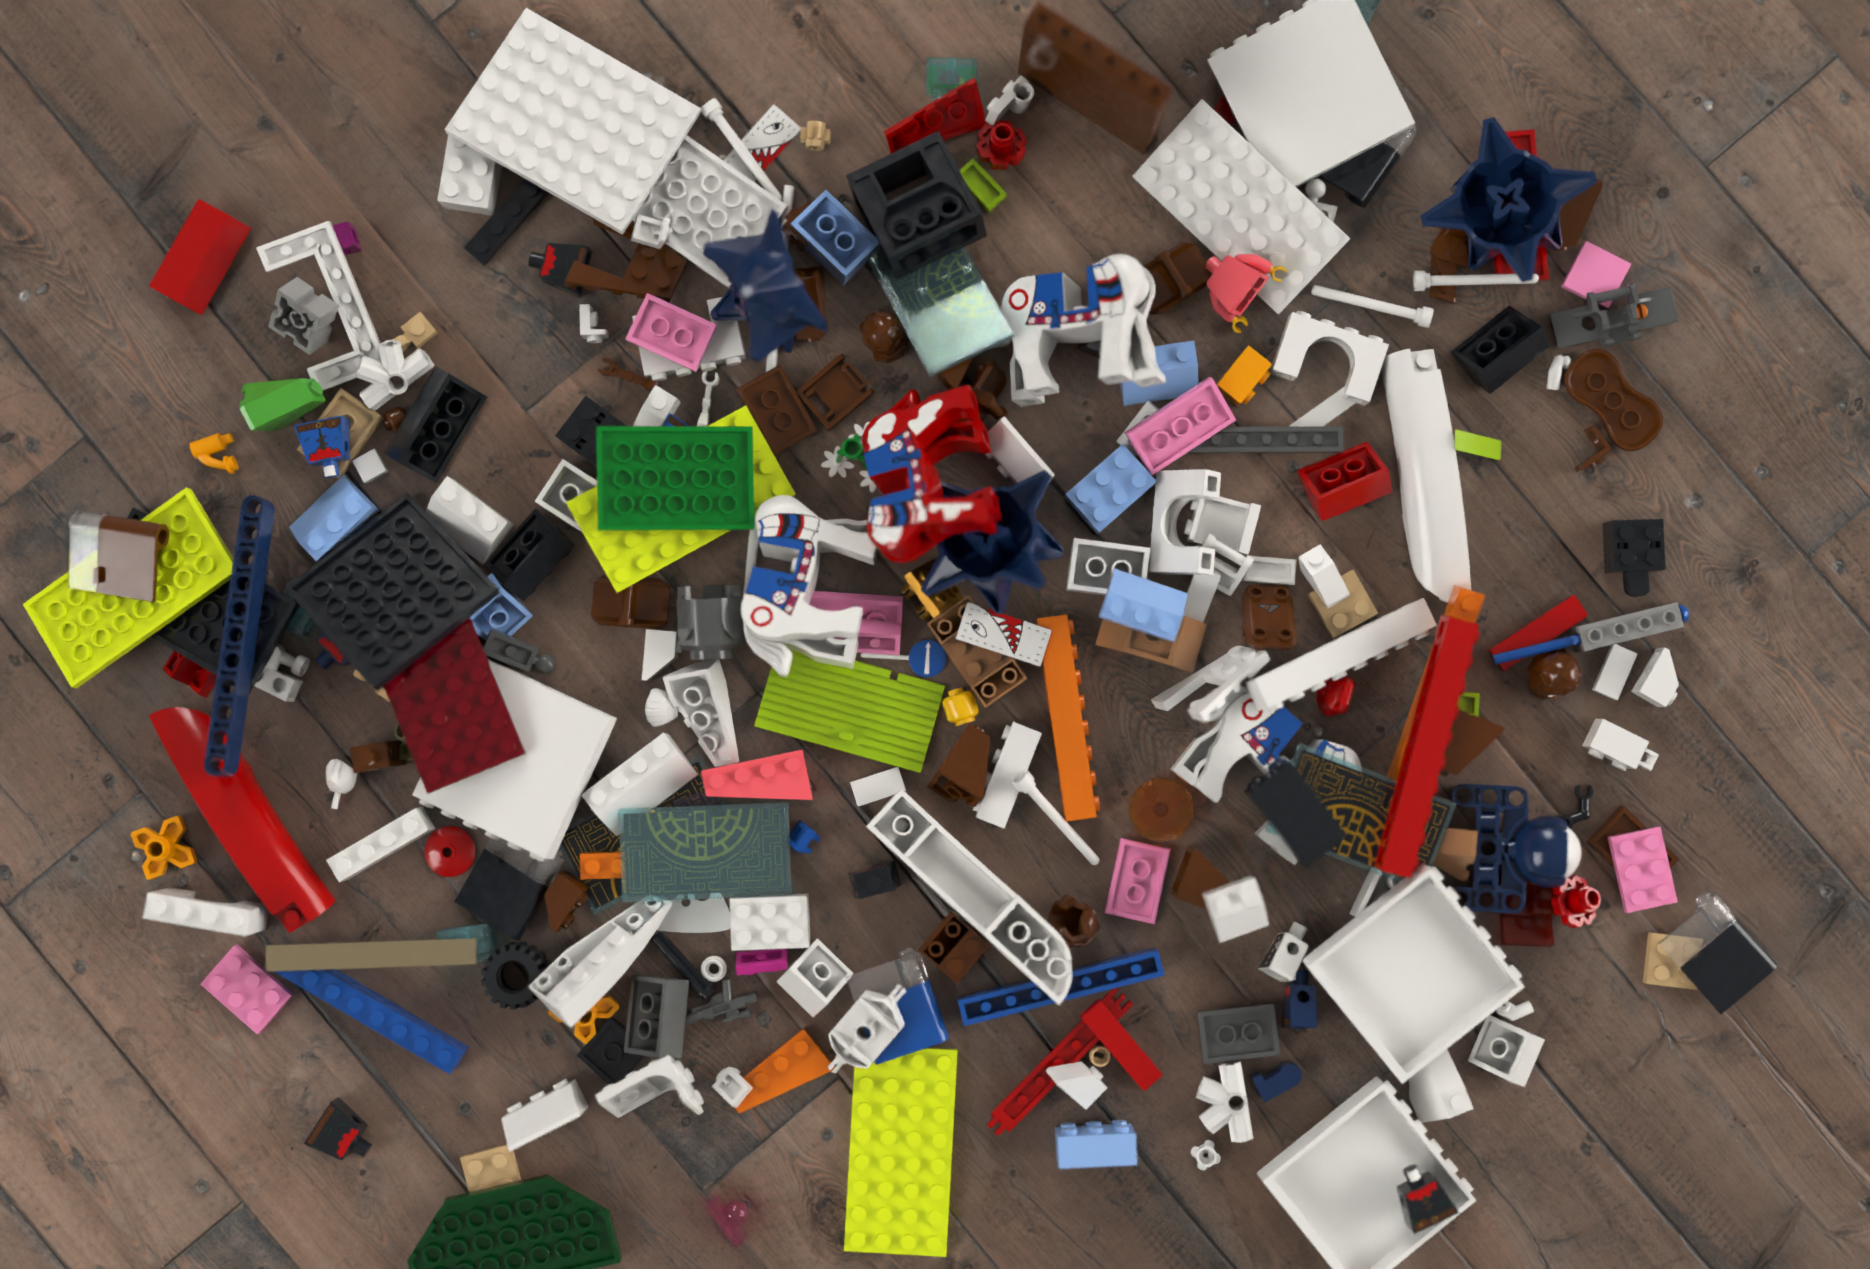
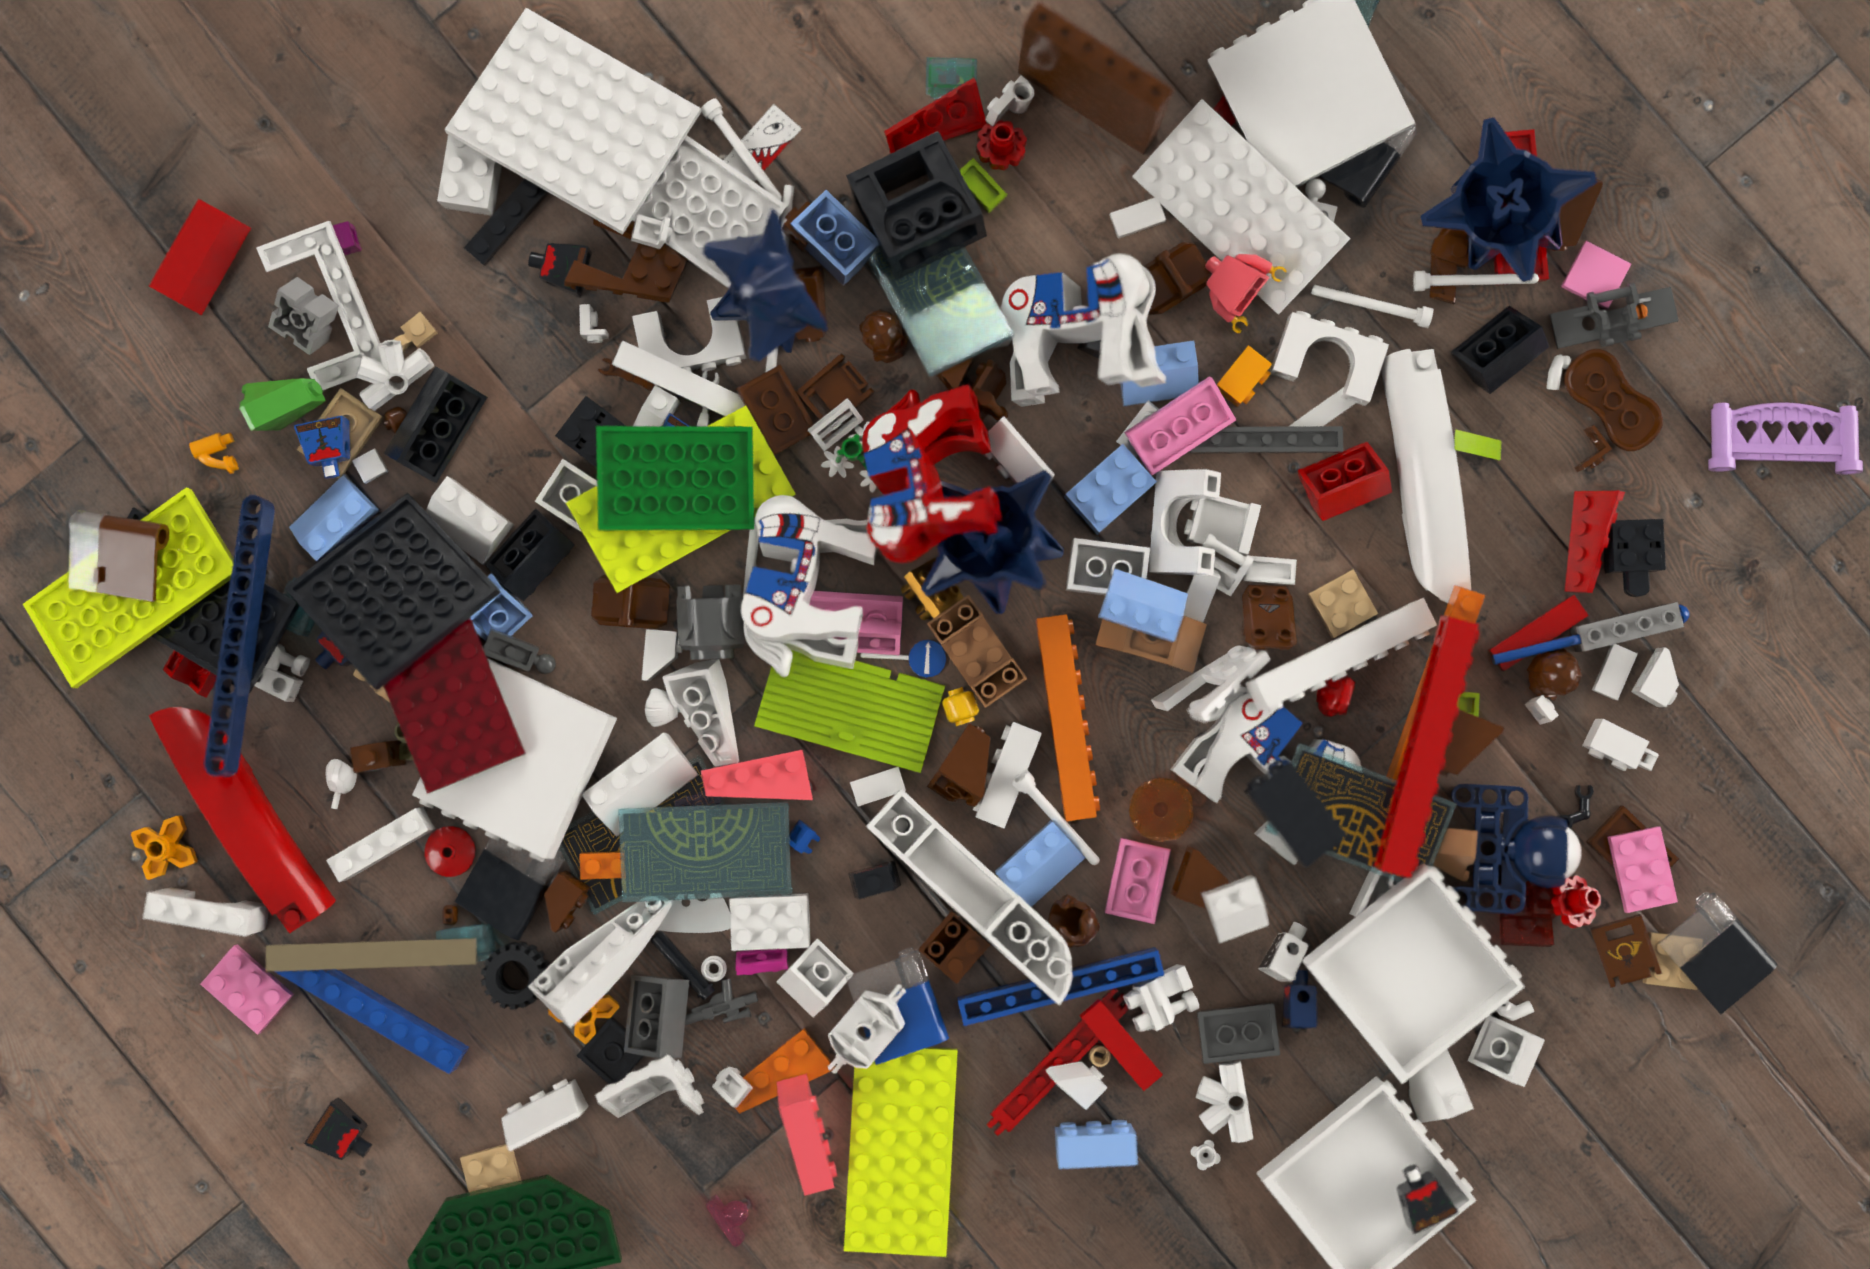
bright pink plate [626,293,718,372] -> none
tan gear [800,121,831,151] -> none
white sticker [956,602,1052,666] -> none
dark blue leg [1249,1061,1302,1102] -> none
white slope [1298,545,1350,608] -> none
none -> reddish brown rock [442,905,458,925]
none -> white tile [612,341,745,417]
none -> coral wedge [777,1074,838,1196]
none -> white tile [808,399,864,451]
none -> light blue slope [995,820,1085,907]
none -> white tile [1110,197,1166,239]
none -> white hips [1123,964,1199,1032]
none -> white plate [1524,695,1559,725]
none -> red wing [1565,490,1625,593]
none -> reddish brown container [1590,914,1662,988]
none -> lavender piece [1708,402,1863,474]

